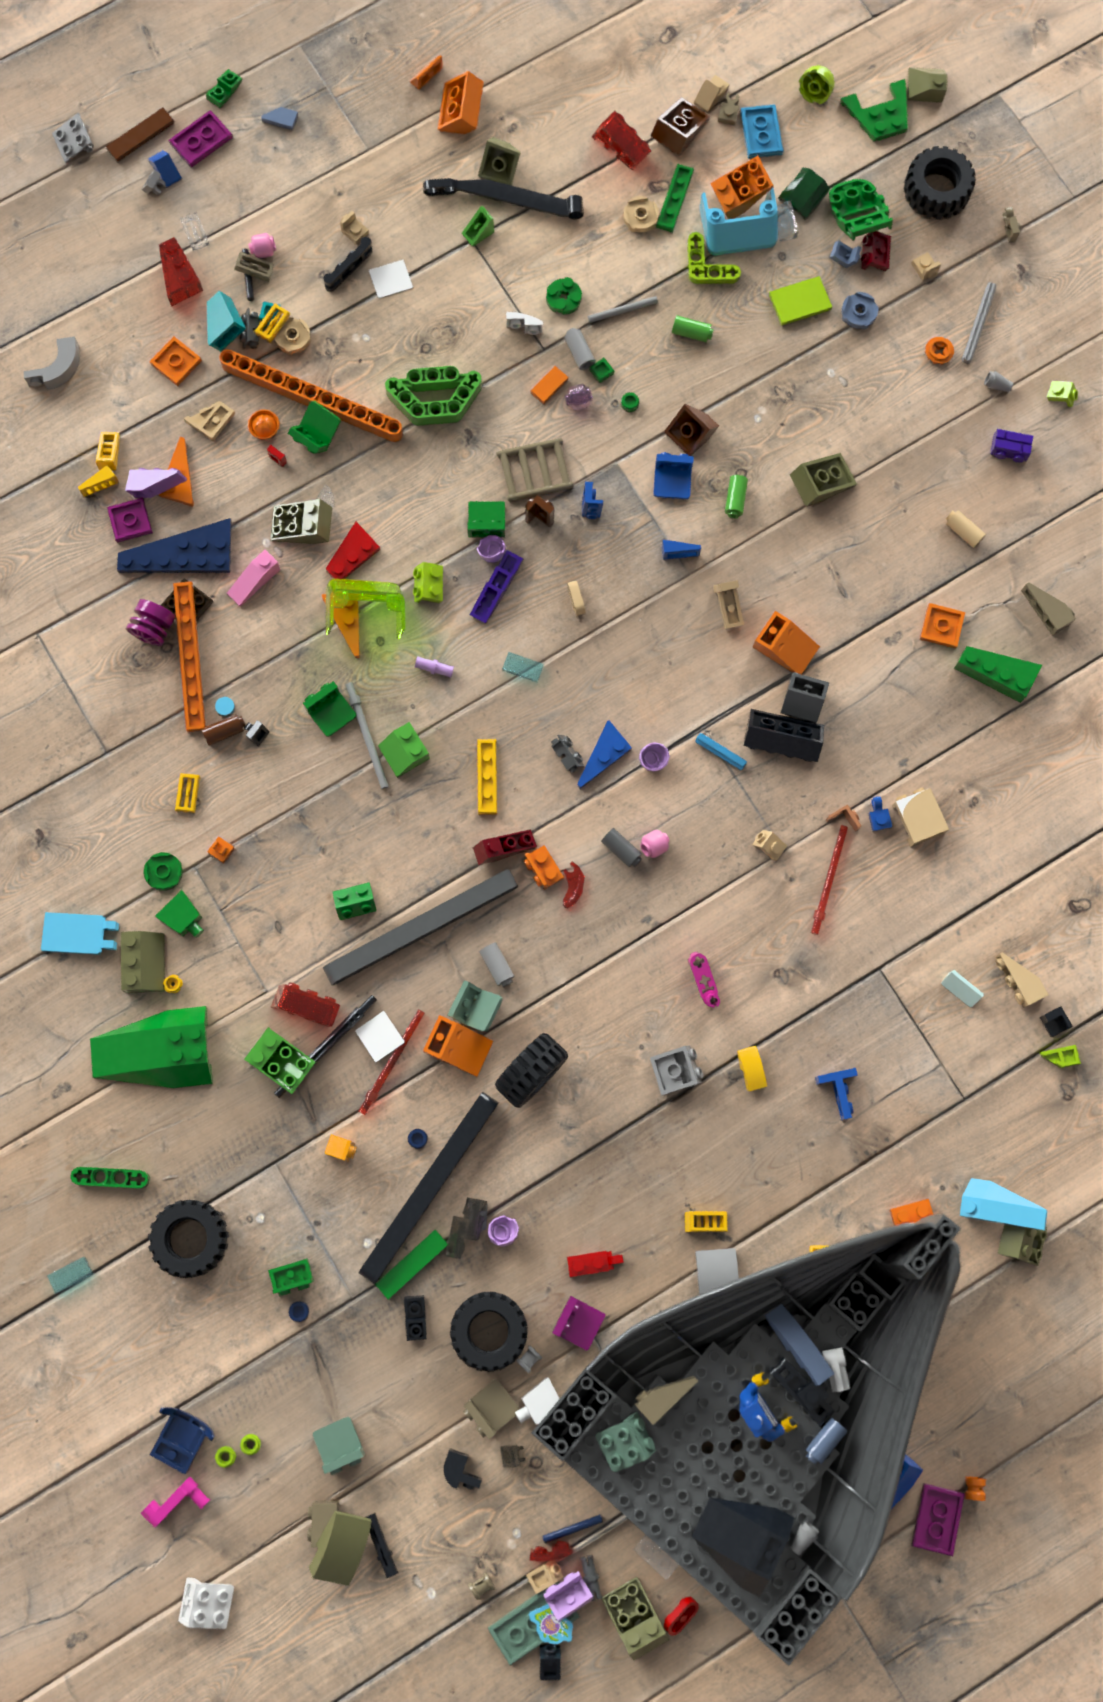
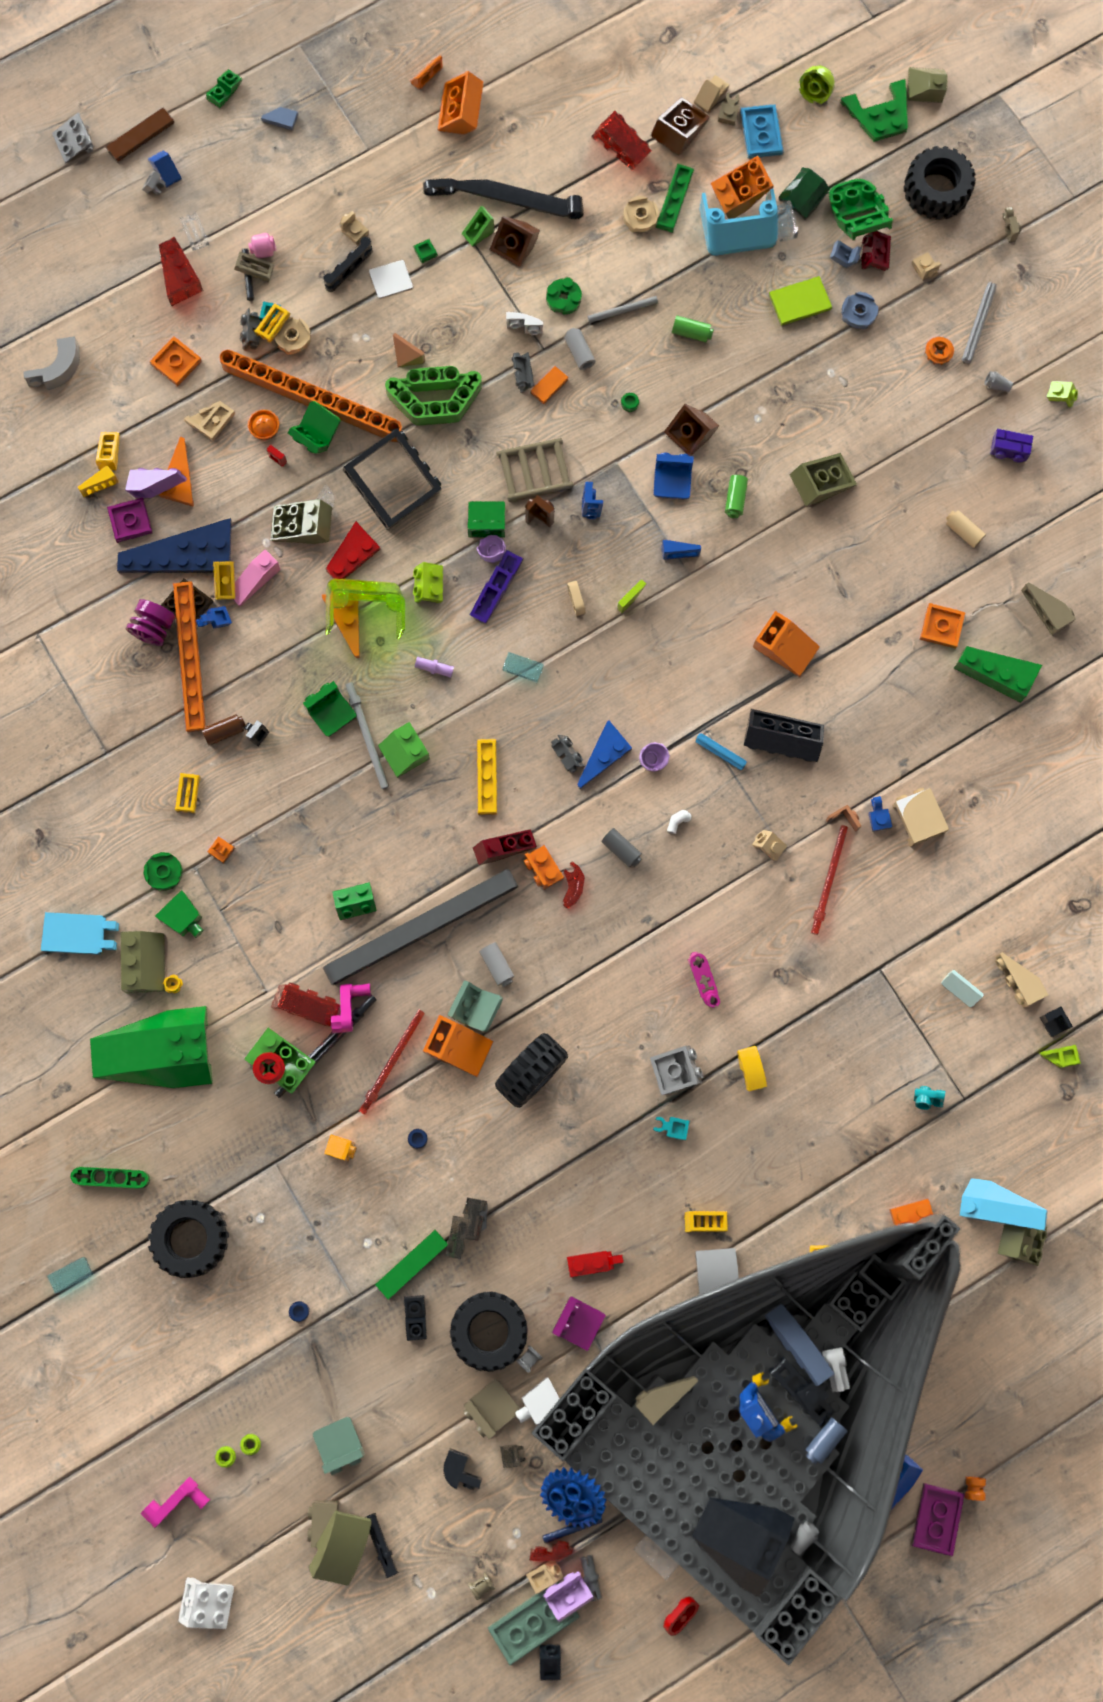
dark blue piece [150,1407,215,1474] -> none
magenta tile [169,110,233,168] -> none
slope [207,290,246,352] -> none
medium azure tile [215,697,235,717] -> none
green bracket [268,1258,314,1297] -> none
white sticker [355,1011,404,1062] -> none
black beam [358,1092,499,1285] -> none
olive slope [478,137,521,186] -> none
lavender hair [487,1215,519,1247] -> none
sticker [529,1604,573,1644] -> none
head [565,384,593,410] -> none
green tile [589,358,615,383] -> none
sand green bracket [596,1412,656,1472] -> none
olive slope [602,1577,670,1661] -> none
bright pink head [640,830,669,858] -> none
lime beam [687,232,741,284] -> none
tan bracket [713,580,744,629] -> none
dark grey slope [780,672,829,724] -> none
blue bracket [815,1068,858,1120] -> none
none -> blue plate [196,606,232,629]
none -> yellow slope [213,561,235,600]
none -> red gear [253,1052,285,1084]
none -> dark pink beam [331,983,371,1033]
none -> black window [343,428,442,530]
none -> nougat slope [393,333,425,367]
none -> green tile [413,239,438,264]
none -> reddish brown slope [489,216,541,267]
none -> dark grey hinge [511,352,534,393]
none -> blue gear [540,1467,607,1528]
none -> lime tile [617,580,647,613]
none -> teal plate [653,1117,690,1141]
none -> white arm [667,810,692,834]
none -> teal plate [914,1086,946,1110]

